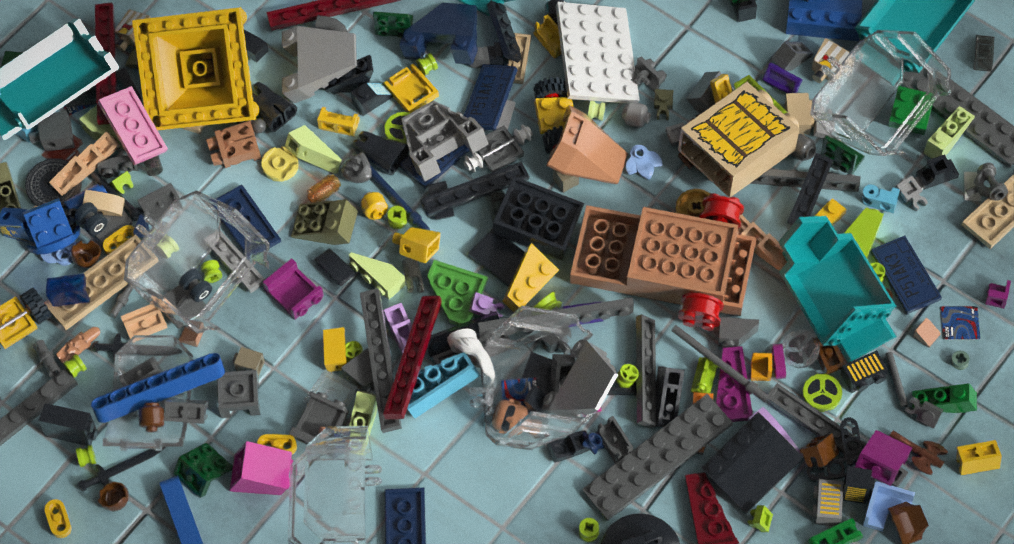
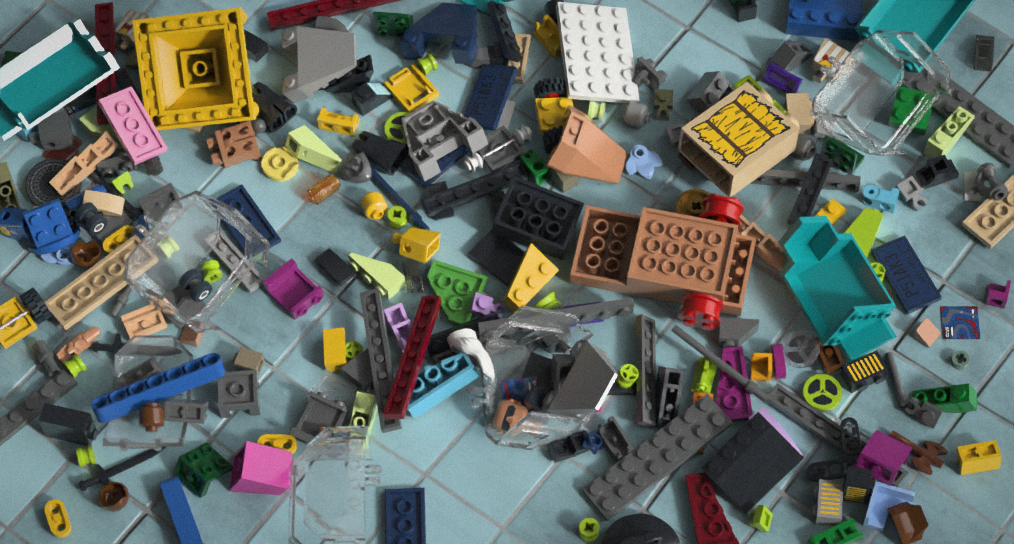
clear blue panel [46,274,90,307] -> none
olive slope [291,199,358,245] -> none
yellow plate [710,74,732,104] -> none
reddish brown hinge [800,433,839,467] -> none
none -> green leg [519,149,551,186]

